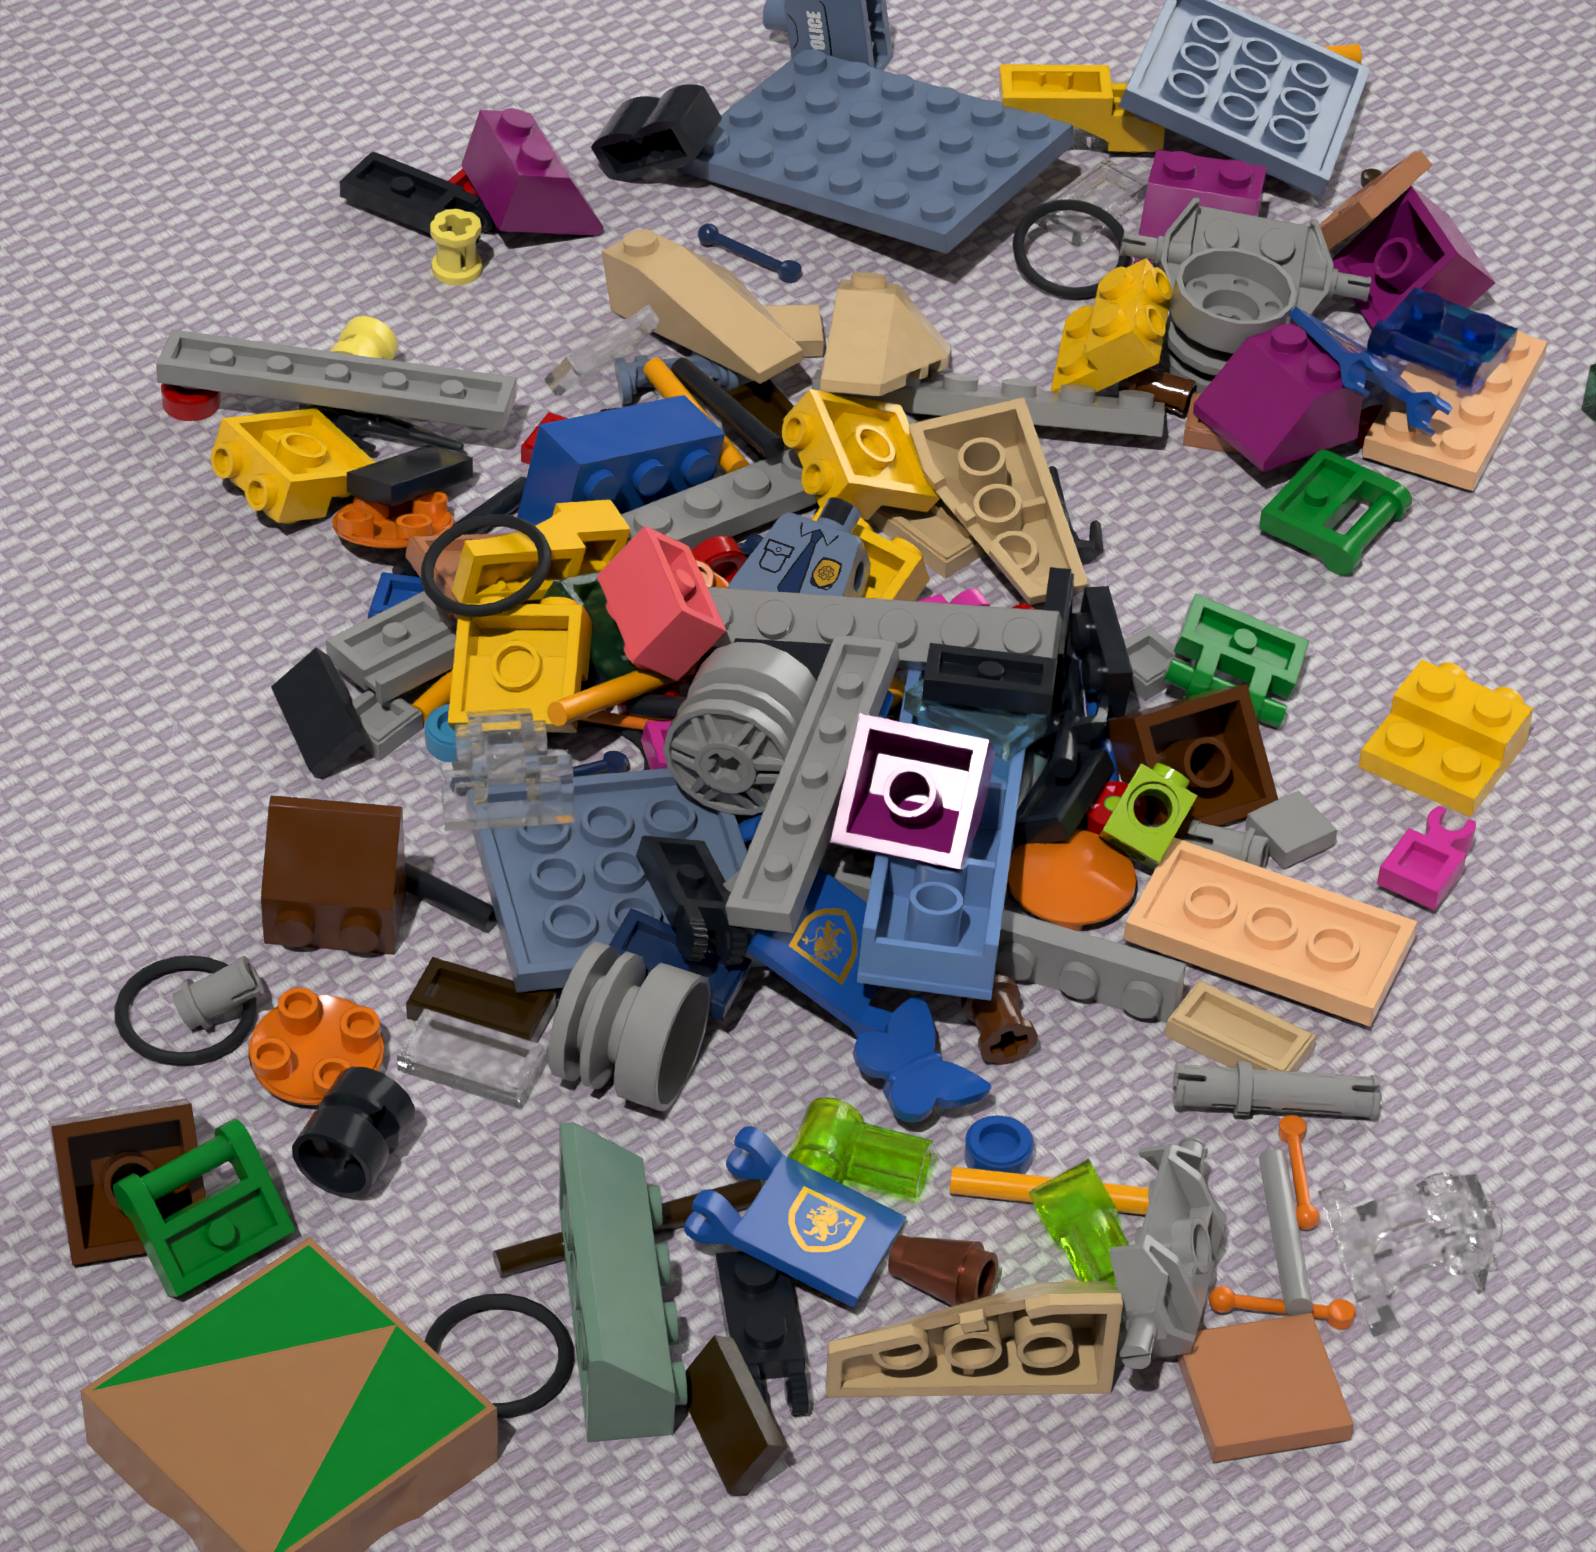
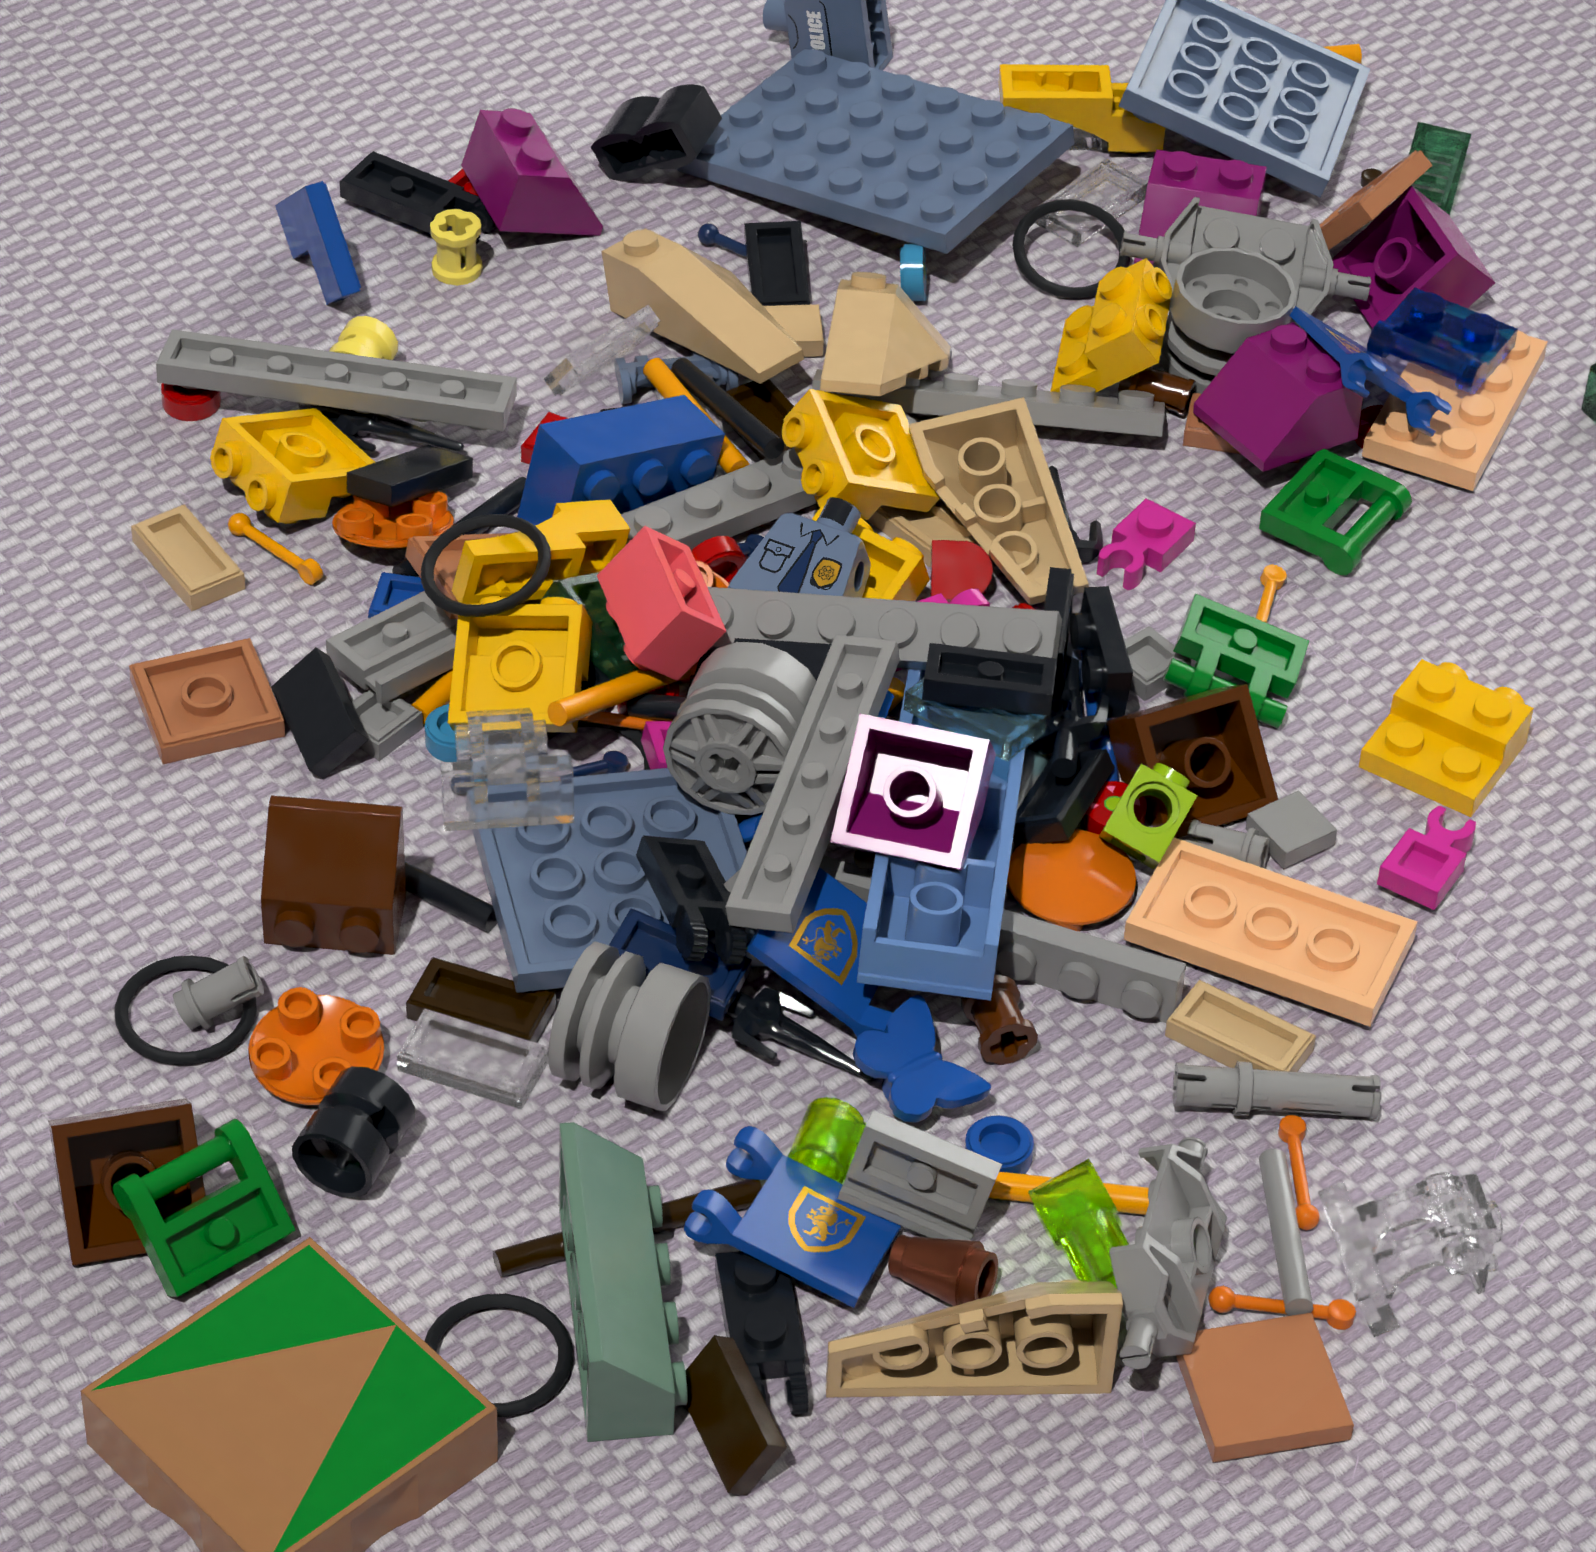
none -> nougat tile [129,638,285,765]
none -> tan tile [131,504,245,611]
none -> light orange hinge [228,513,323,585]
none -> blue tile [275,181,361,305]
none -> black piece [727,987,874,1081]
none -> black tile [744,221,810,306]
none -> light grey plate [837,1110,1002,1241]
none -> dark azure tile [900,244,927,301]
none -> red tile [930,540,993,603]
none -> dark pink plate [1097,498,1196,590]
none -> light orange hinge [1256,564,1287,623]
none -> clear green slope [1396,122,1471,216]

